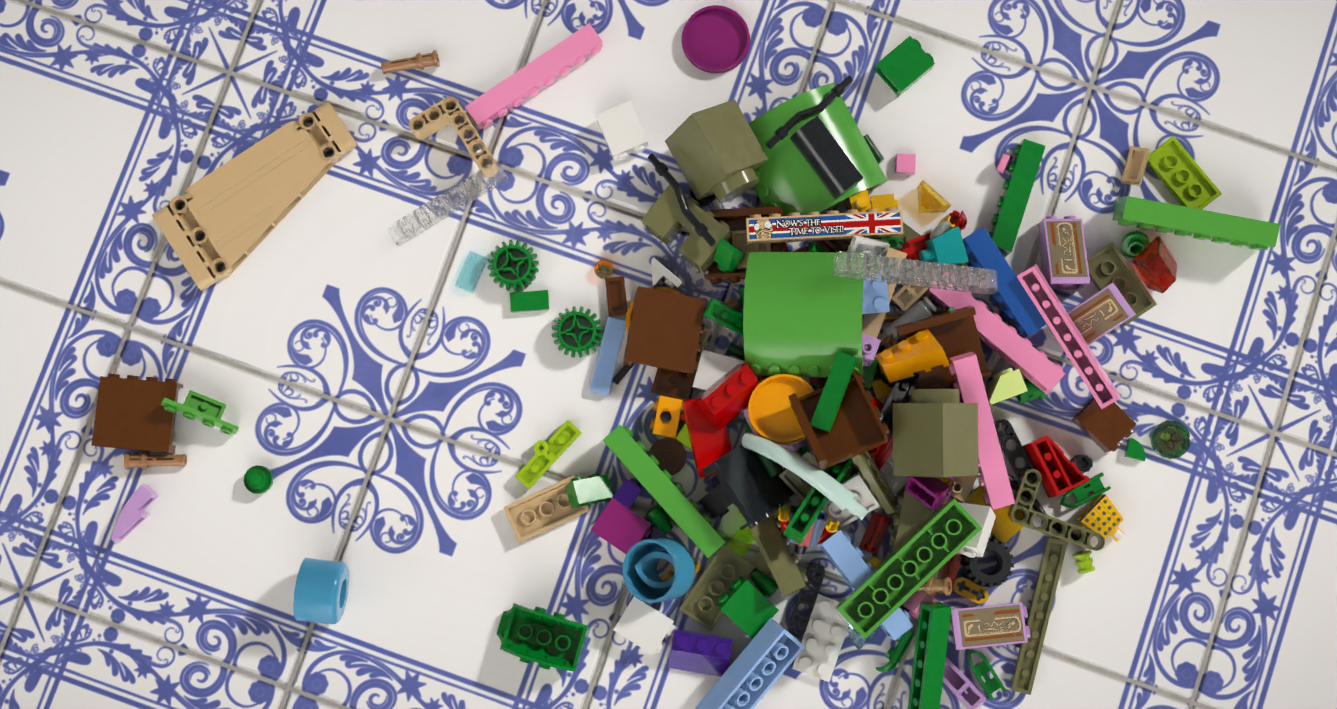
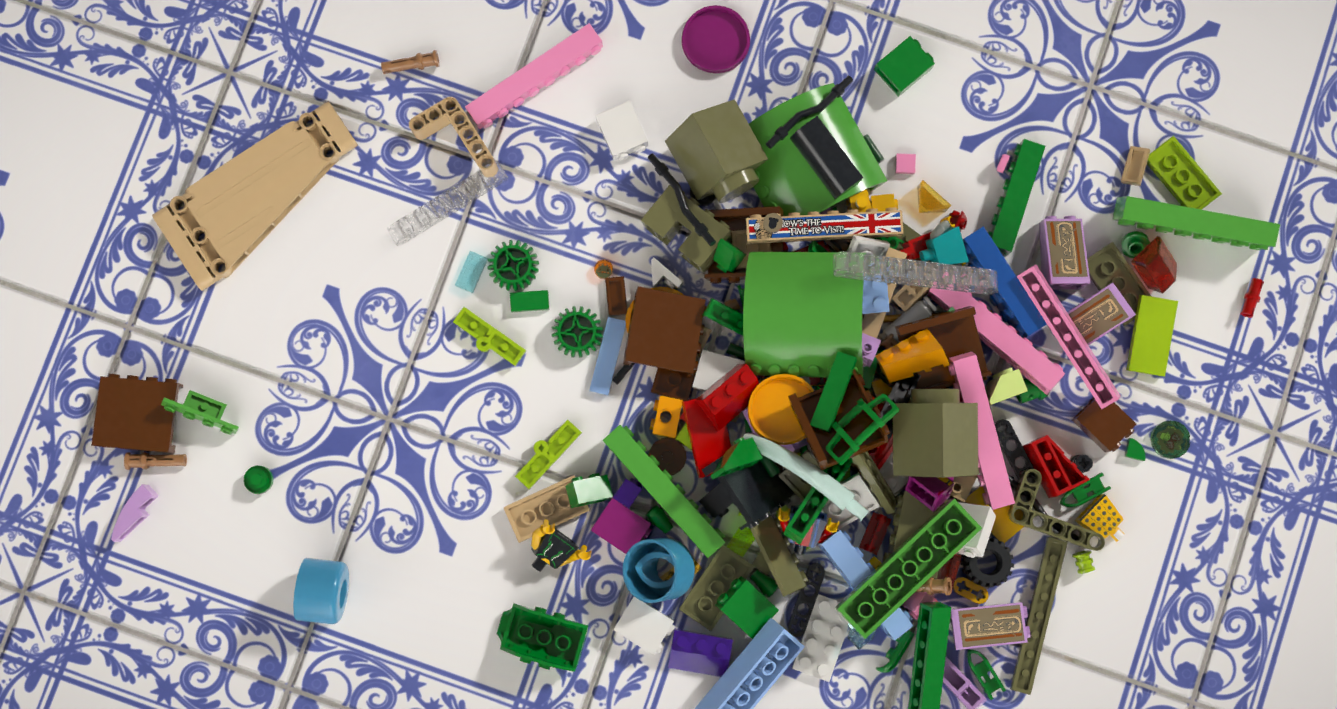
none -> lime hinge [453,307,526,367]
none -> torso [531,519,592,572]
none -> green slope [711,437,763,479]
none -> dark tan tile [763,213,783,233]
none -> green bar [826,394,899,465]
none -> lime tile [1126,295,1178,377]
none -> red pin [1240,278,1264,318]

